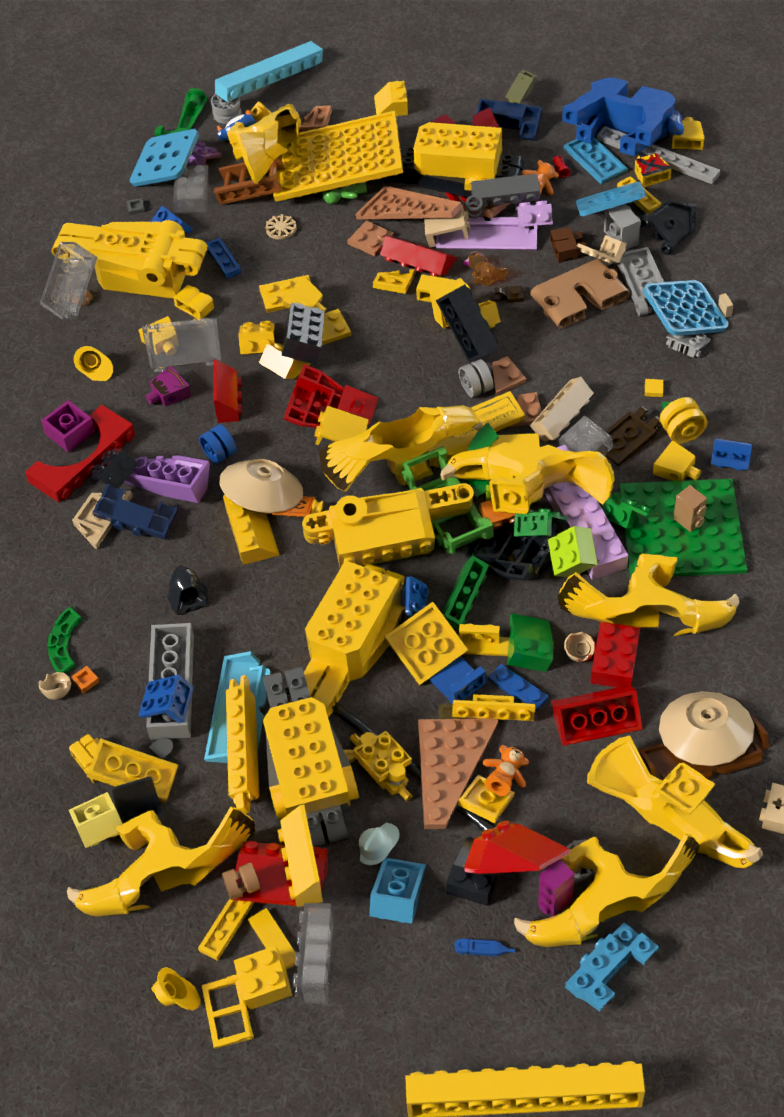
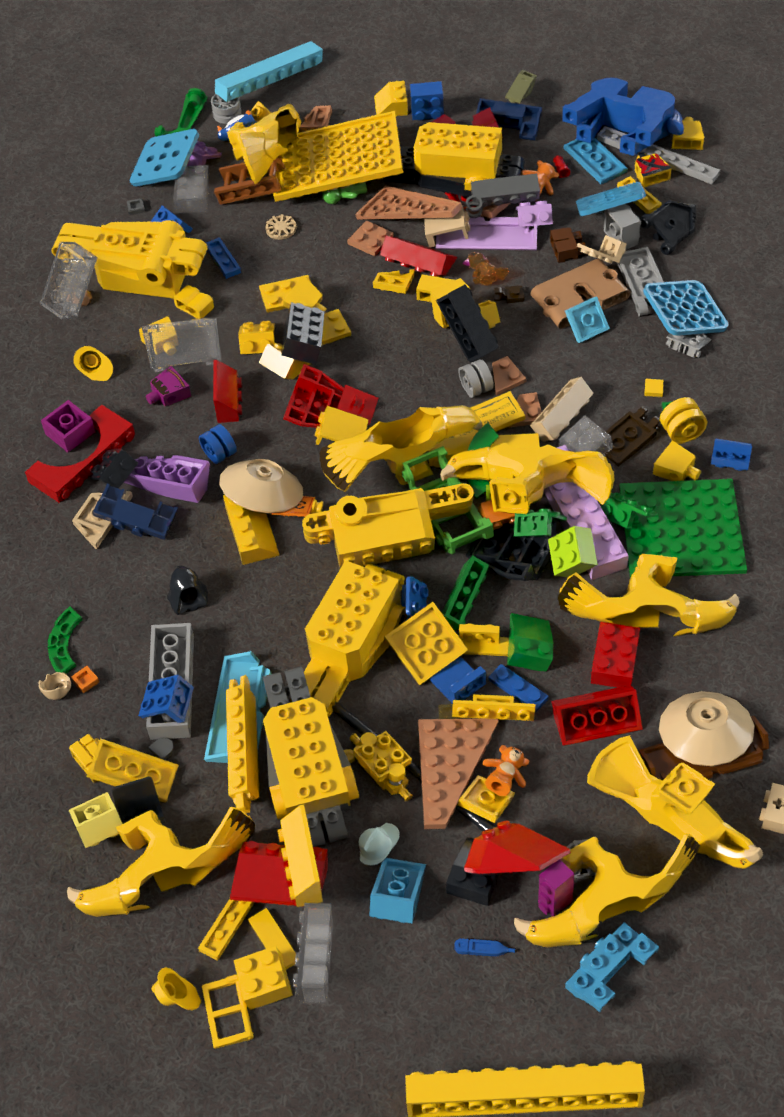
medium nougat wheel [222,863,260,900] -> none
tan hair [564,632,595,662] -> none
medium nougat brick [674,485,707,532] -> none
tan tile [718,293,733,318] -> none
none -> blue brick [410,81,444,120]
none -> medium azure plate [564,296,610,343]

